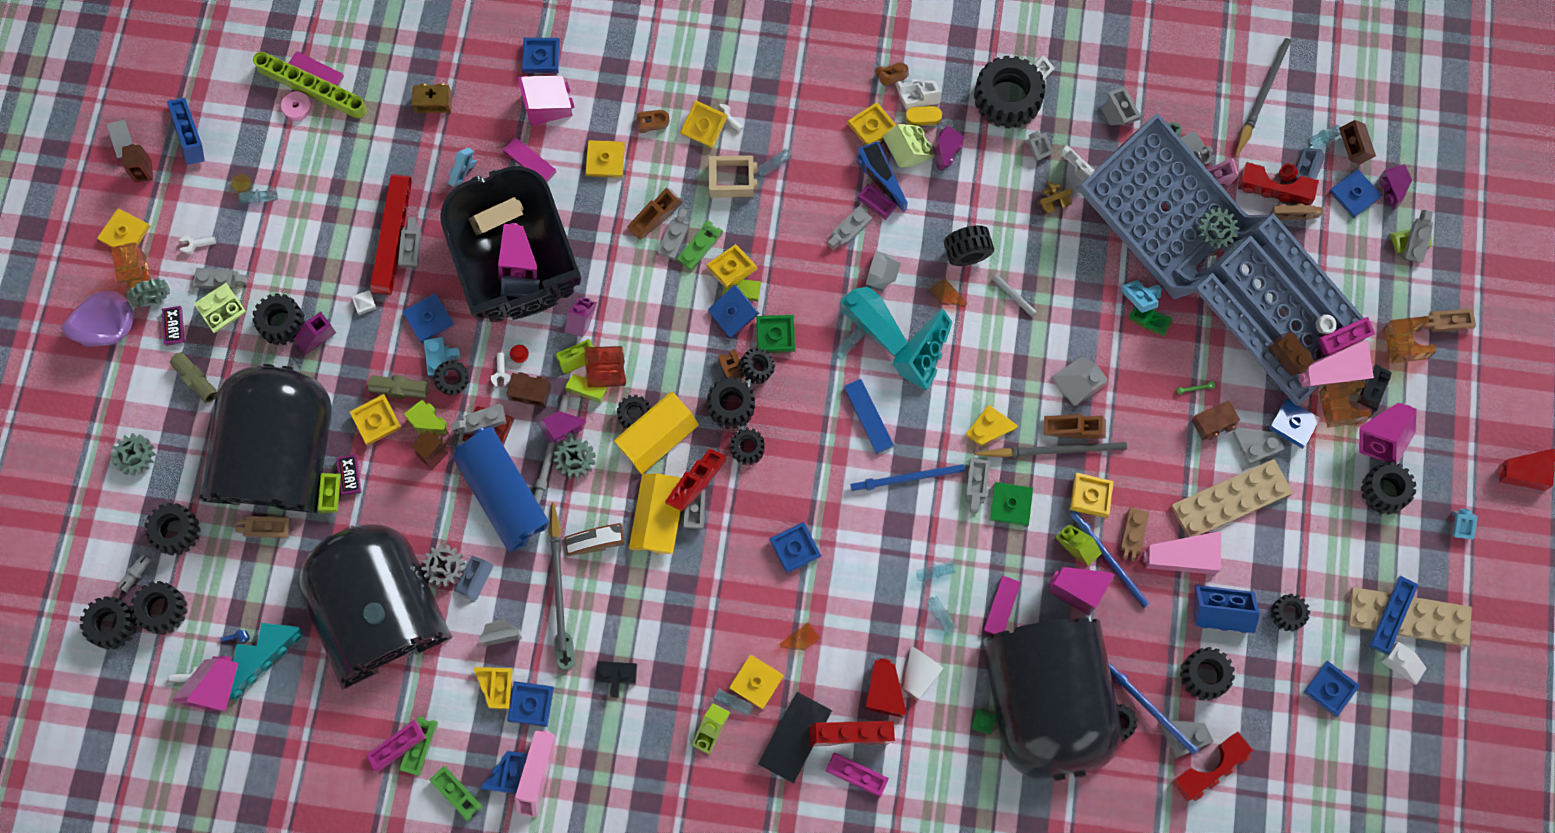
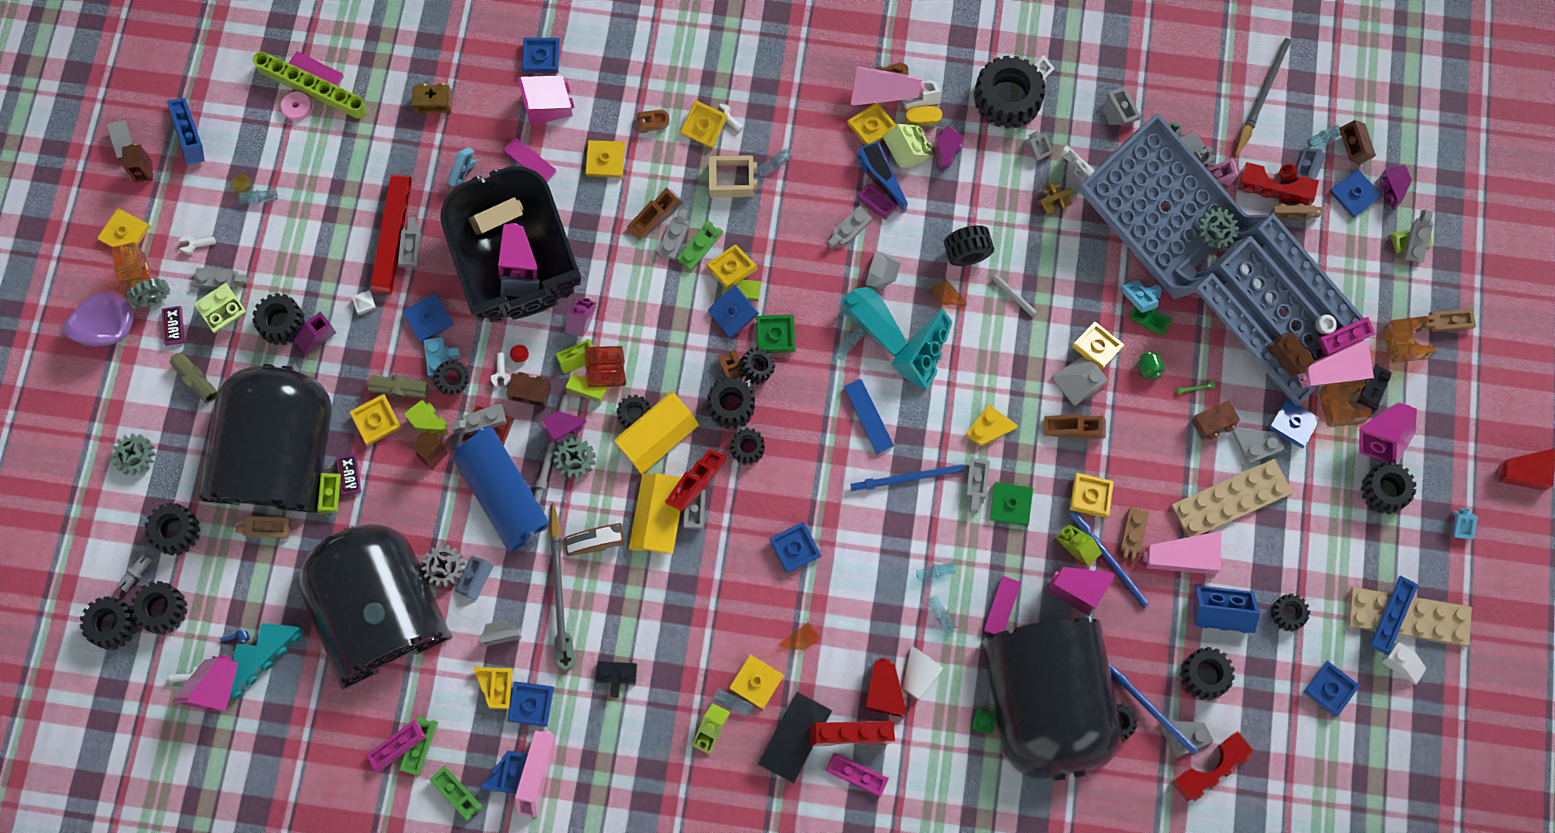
dark grey piece [974,442,1127,458] -> none
none -> bright pink slope [851,66,925,105]
none -> plate [1072,322,1124,371]
none -> green head [1137,351,1165,381]

